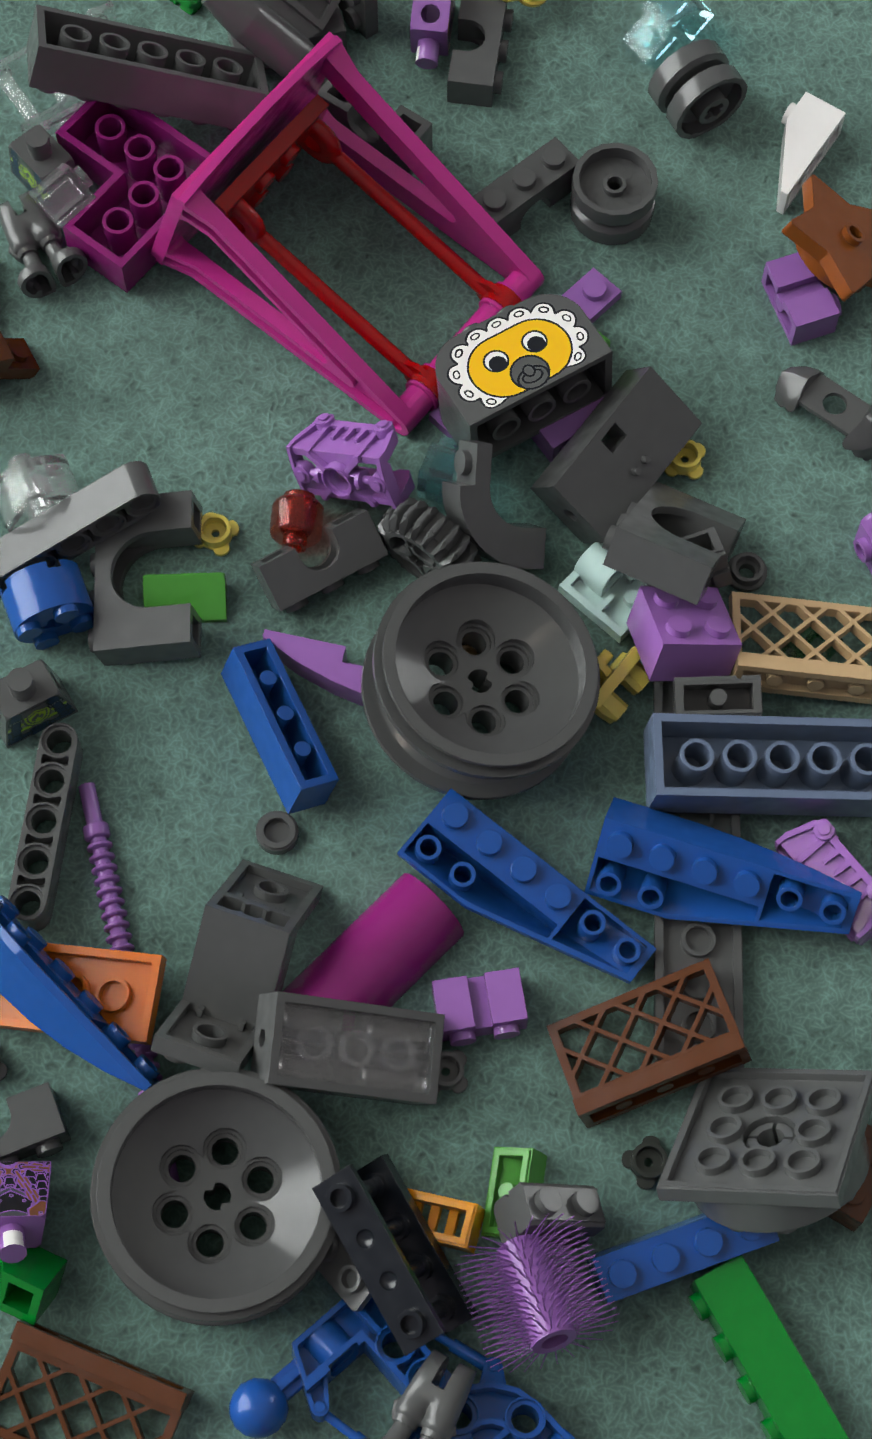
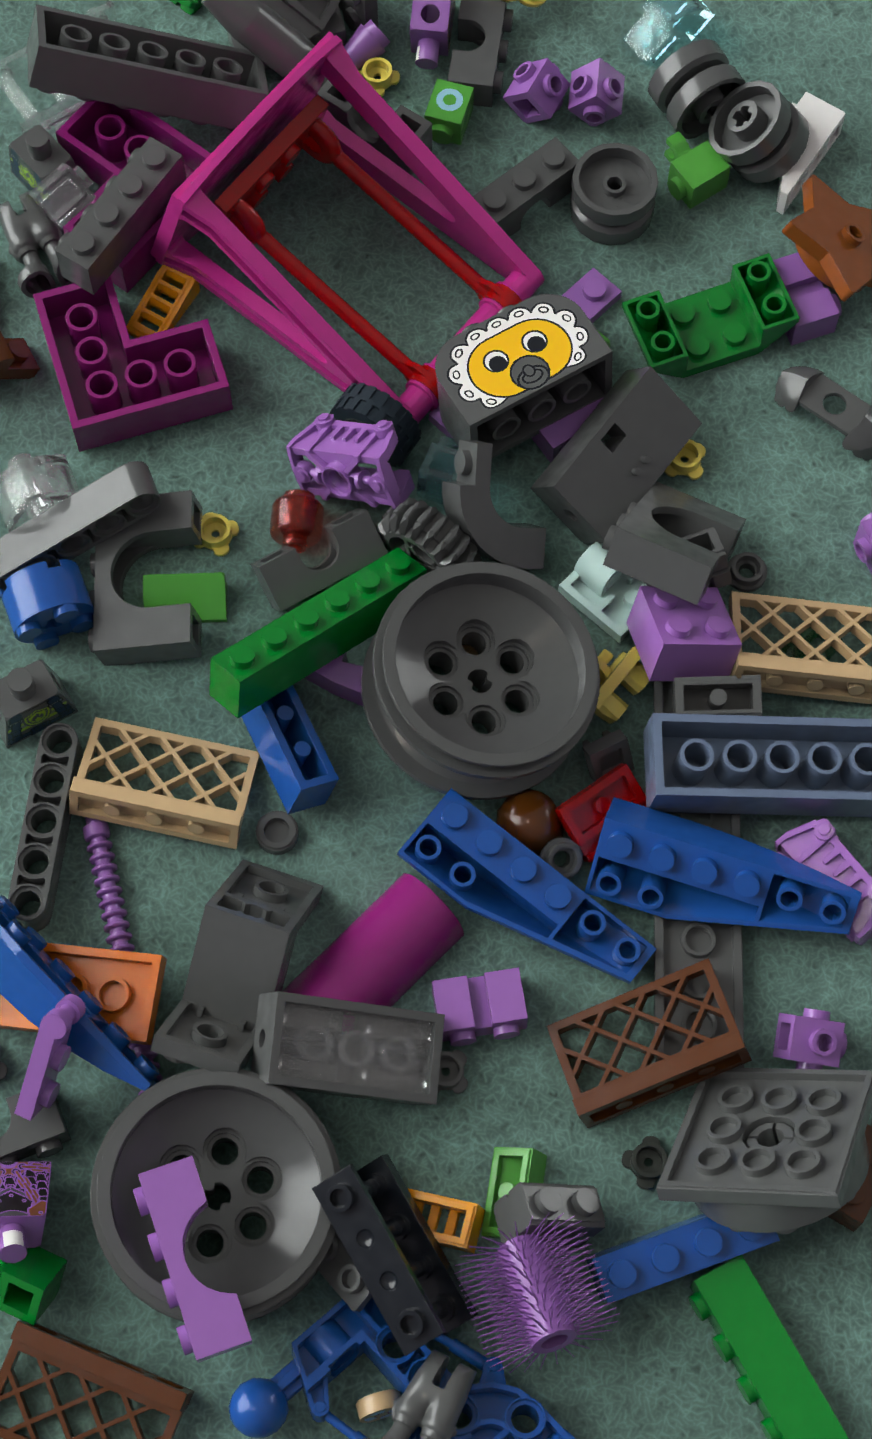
none -> medium lavender plate [14,994,86,1121]
none -> magenta brick [33,276,233,452]
none -> dark grey brick [55,137,186,295]
none -> tan fence [69,717,260,849]
none -> light orange slope [126,265,200,338]
none -> medium lavender arch [133,1156,252,1363]
none -> green brick [209,548,427,718]
none -> black wheel [330,383,422,467]
none -> medium lavender cone [344,19,390,70]
none -> tan tile [356,1389,401,1423]
none -> light yellow plate [359,57,400,97]
none -> bright green brick [424,78,474,145]
none -> reddish brown hair [496,789,564,856]
none -> medium lavender brick [503,58,571,123]
none -> dark grey plate [540,837,583,879]
none -> red plate [554,763,646,862]
none -> medium lavender brick [568,58,625,127]
none -> dark grey tile [582,729,635,781]
none -> green slope [622,253,800,378]
none -> bright green brick [664,131,731,209]
none -> dark grey wheel [708,80,810,184]
none -> medium lavender brick [773,1008,847,1069]

